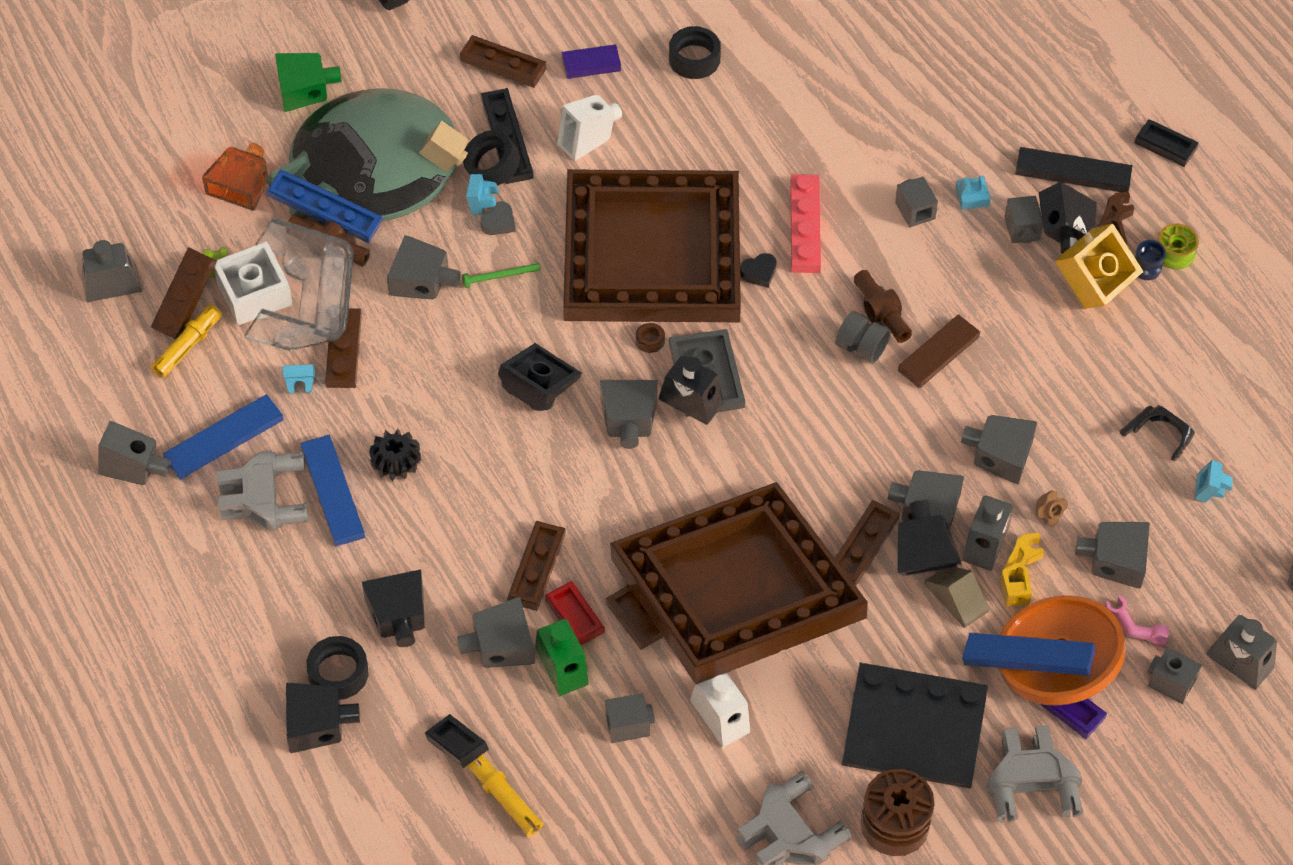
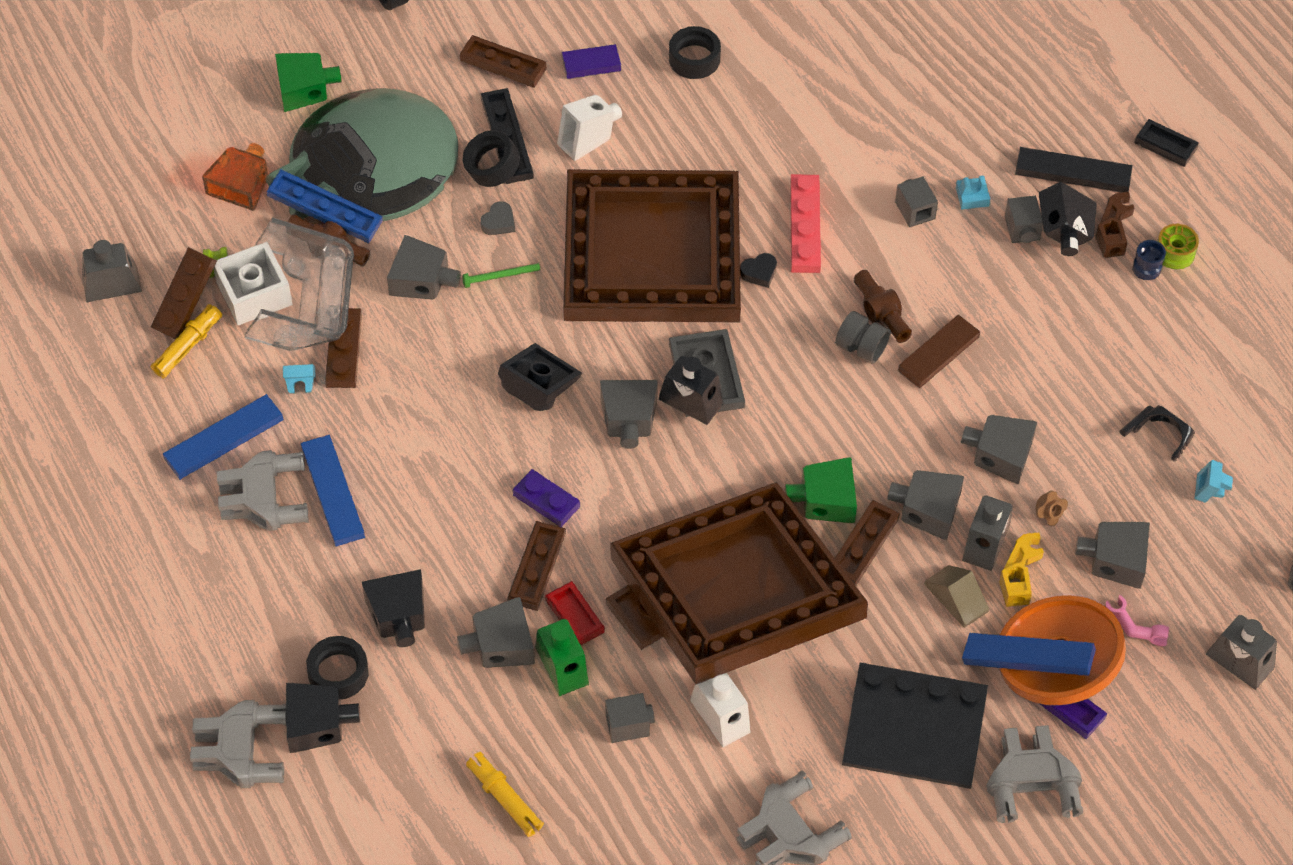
dark grey torso [98,421,171,485] -> none
black gear [369,428,421,482] -> none
tan brick [419,120,469,173] -> none
black tile [425,714,489,768] -> none
medium azure tile [466,174,499,215] -> none
reddish brown tile [636,323,665,353] -> none
reddish brown wheel [861,769,935,856] -> none
black torso [898,500,962,576] -> none
yellow brick [1054,224,1143,309] -> none
dark grey brick [1147,647,1202,704] -> none
none -> light grey connector [190,700,286,788]
none -> dark purple plate [513,469,580,527]
none -> green torso [785,457,857,523]

